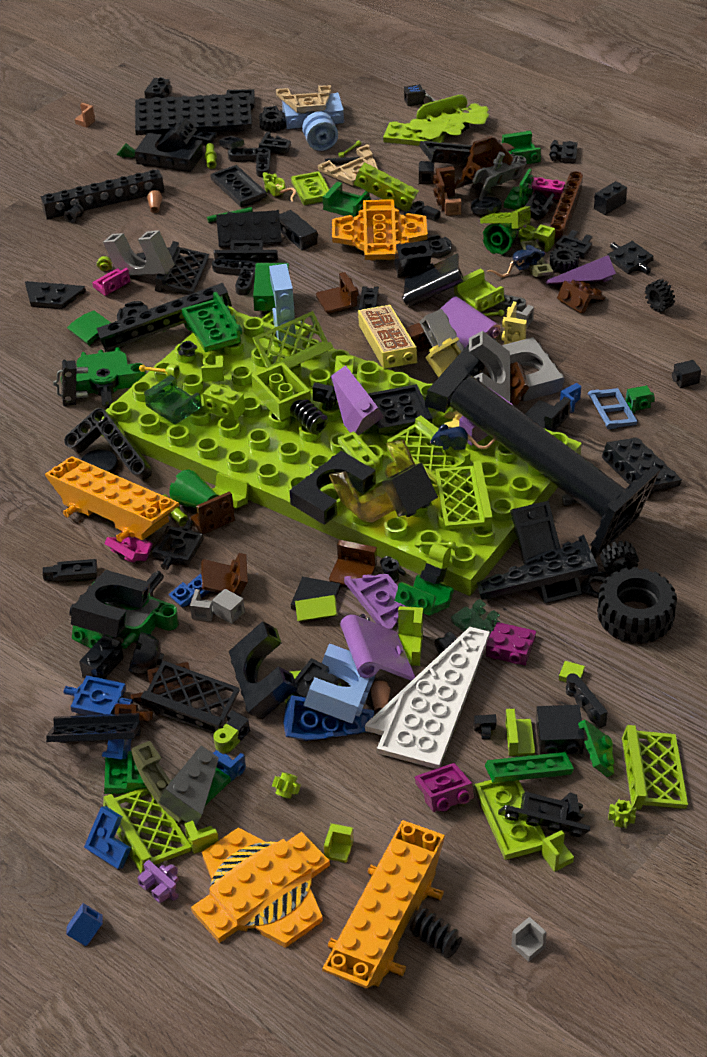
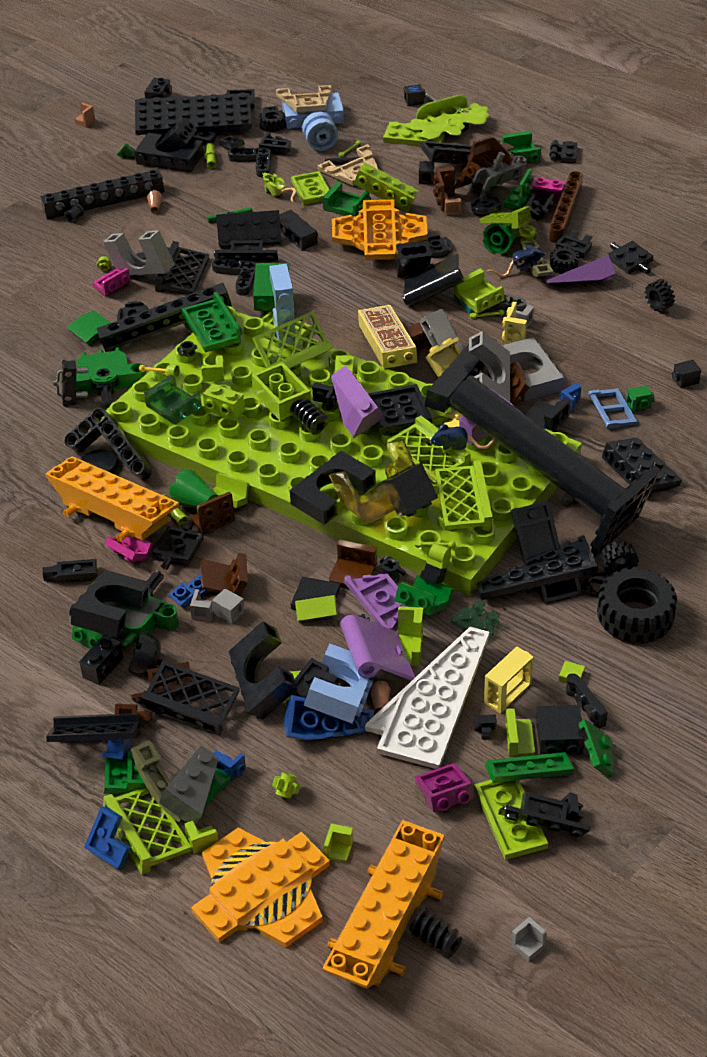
black wing [25,281,86,309] -> none
blue plate [64,676,133,715] -> none
blue panel [66,903,103,946] -> none
medium lavender hips [137,860,179,903] -> none
black plate [210,165,267,207] -> none
leg [213,710,250,754] -> none
reddish brown bracket [316,272,359,313] -> none
lime plate [338,431,381,469] -> none
black plate [359,286,379,310] -> none
black bar [404,201,441,221] -> none
black wheel [434,632,457,654] -> none
medium lavender door [439,297,500,348] -> none
magenta plate [486,622,536,666] -> none
lime panel [533,224,555,252] -> none
lime panel [542,830,574,872] -> none
reddish brown bracket [556,279,606,313] -> none
black brick [594,181,627,215] -> none
lime gear [608,799,636,828] -> none
lime fence [622,725,688,810] -> none
none -> light yellow window [484,646,533,714]

